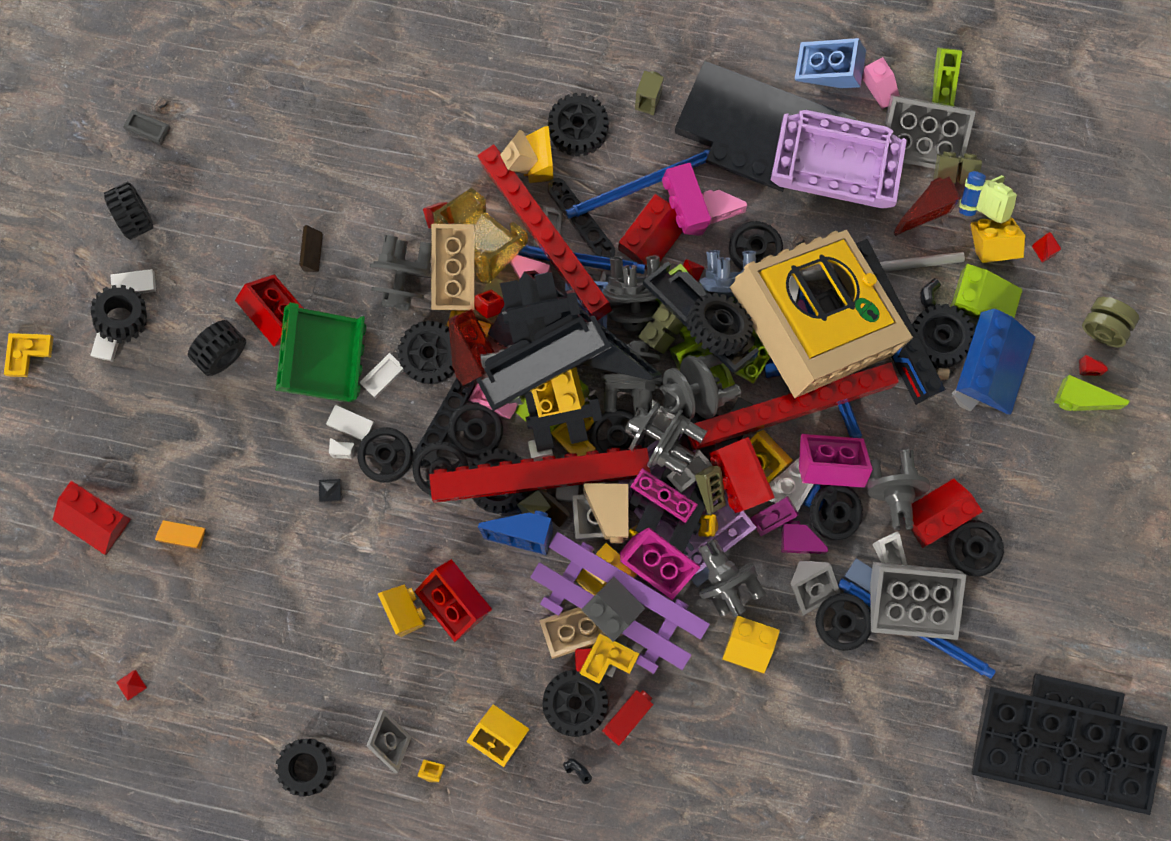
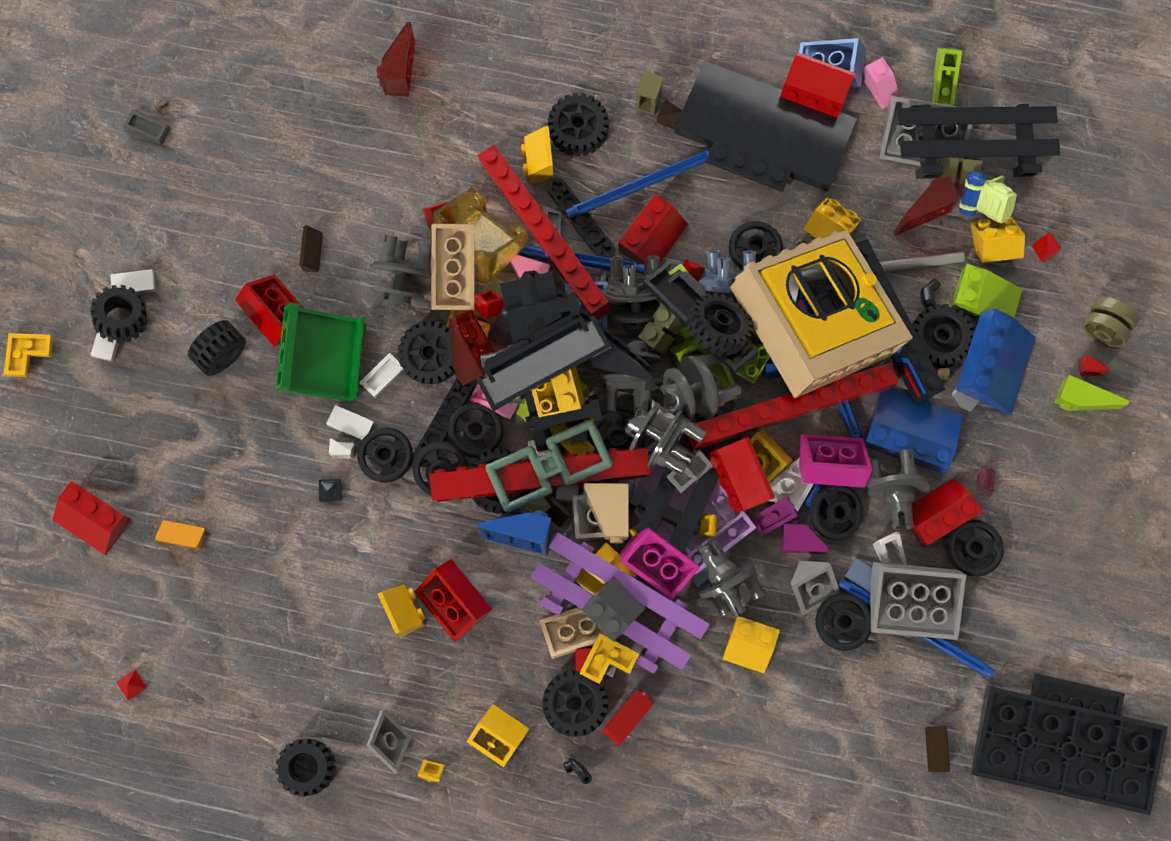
black tyre [104,181,153,240] -> none
tan slope [500,130,538,174] -> none
dark pink tile [630,468,698,523] -> none
dark pink slope [662,163,711,236] -> none
olive slope [695,466,726,515] -> none
bright pink slope [702,190,747,225] -> none
lavender slope [771,110,907,208] -> none
none -> clear red slope [377,22,416,97]
none -> sand green bar [485,419,613,513]
none -> dark brown slope [657,100,682,130]
none -> red slope [780,52,855,118]
none -> yellow slope [803,197,862,239]
none -> blue slope [864,389,963,474]
none -> black fence [897,104,1060,179]
none -> dark brown slope [925,726,950,772]
none -> clear pink slope [975,466,995,491]

